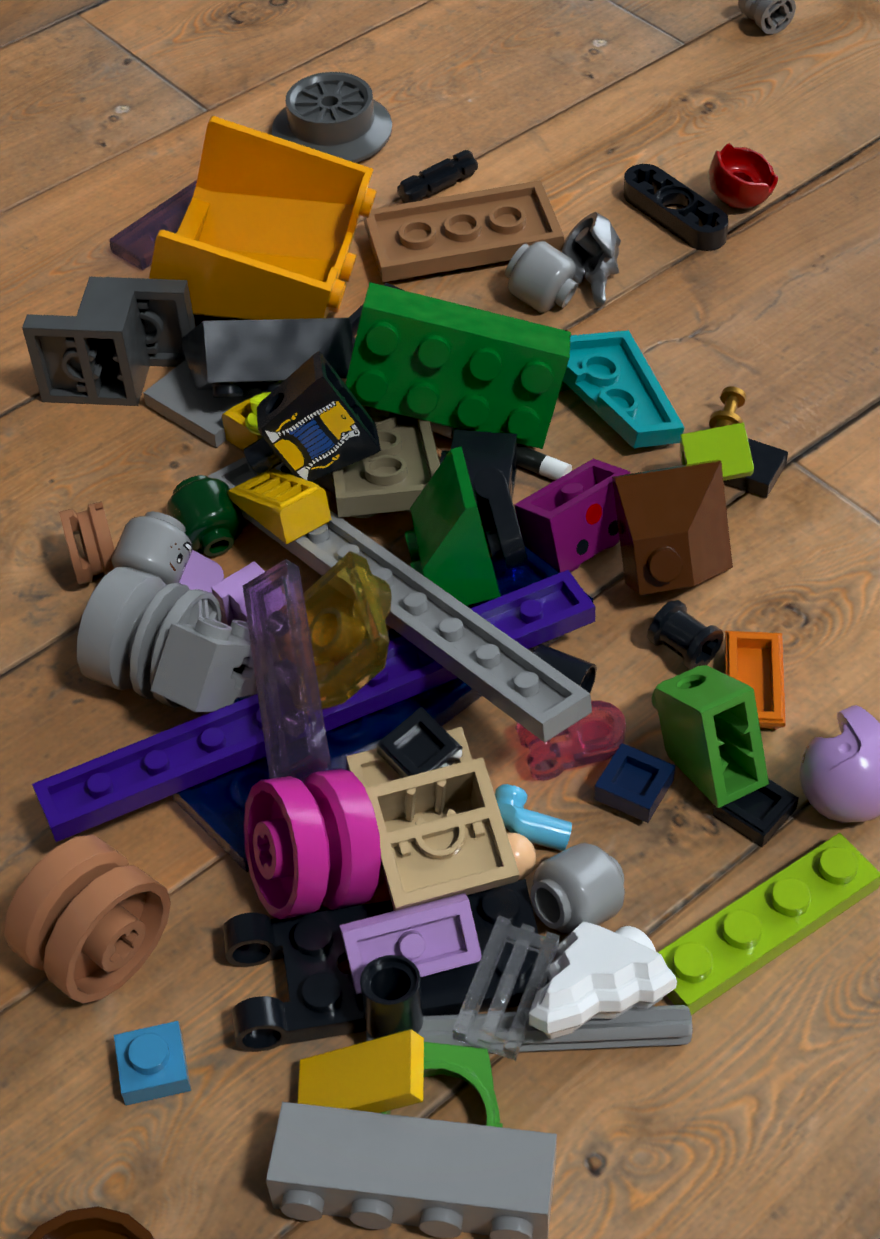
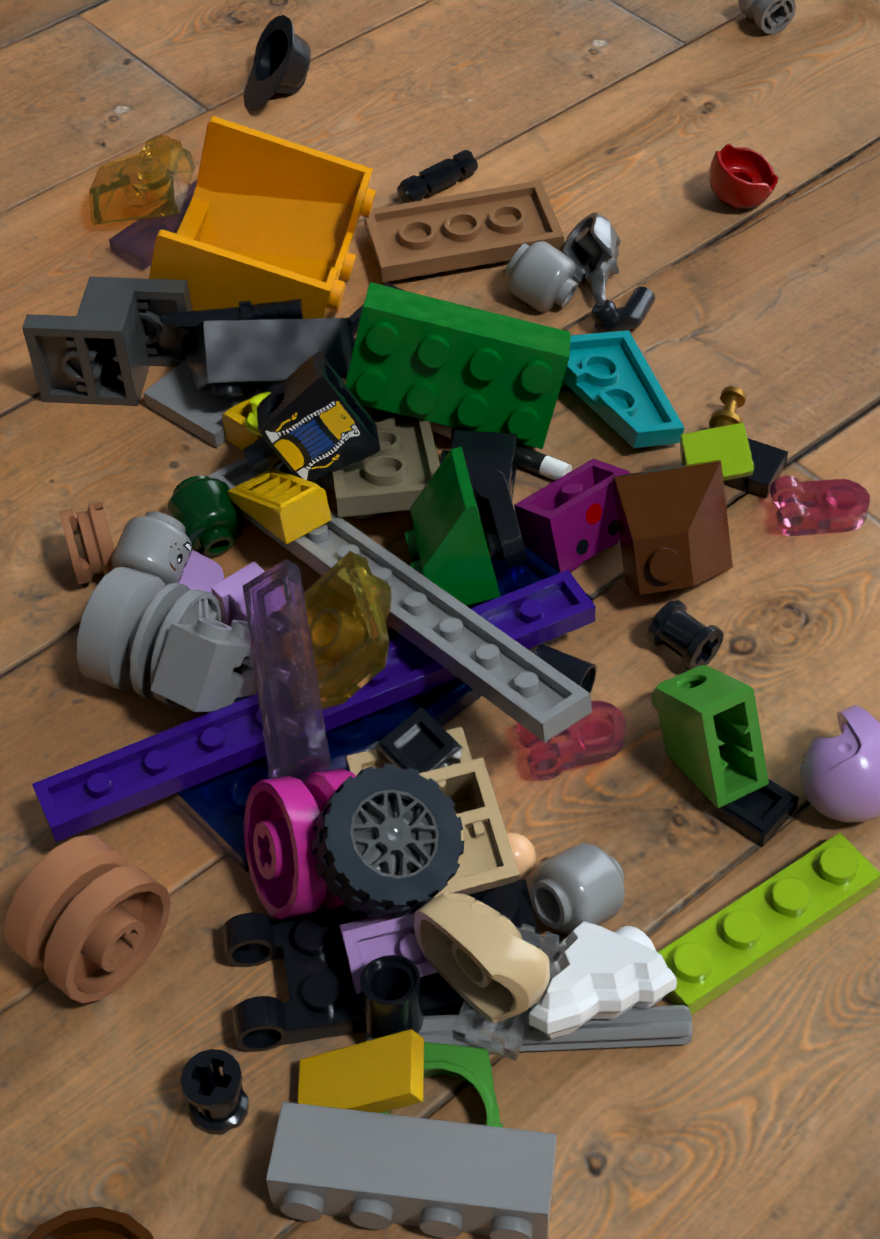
dark azure plate [114,1021,191,1106] -> none
dark grey piece [272,72,392,163] -> none
medium azure arm [495,784,572,851] -> none
dark blue plate [594,743,676,823] -> none
black beam [624,164,729,251] -> none
orange tile [725,631,786,729] -> none
none -> clear yellow slope [90,135,195,225]
none -> black piece [160,299,303,329]
none -> black bush [181,1049,249,1135]
none -> black piece [244,15,311,110]
none -> black wheel [311,764,464,919]
none -> tan piece [414,891,550,1024]
none -> black arm [591,286,655,333]
none -> clear pink plate [769,476,870,536]

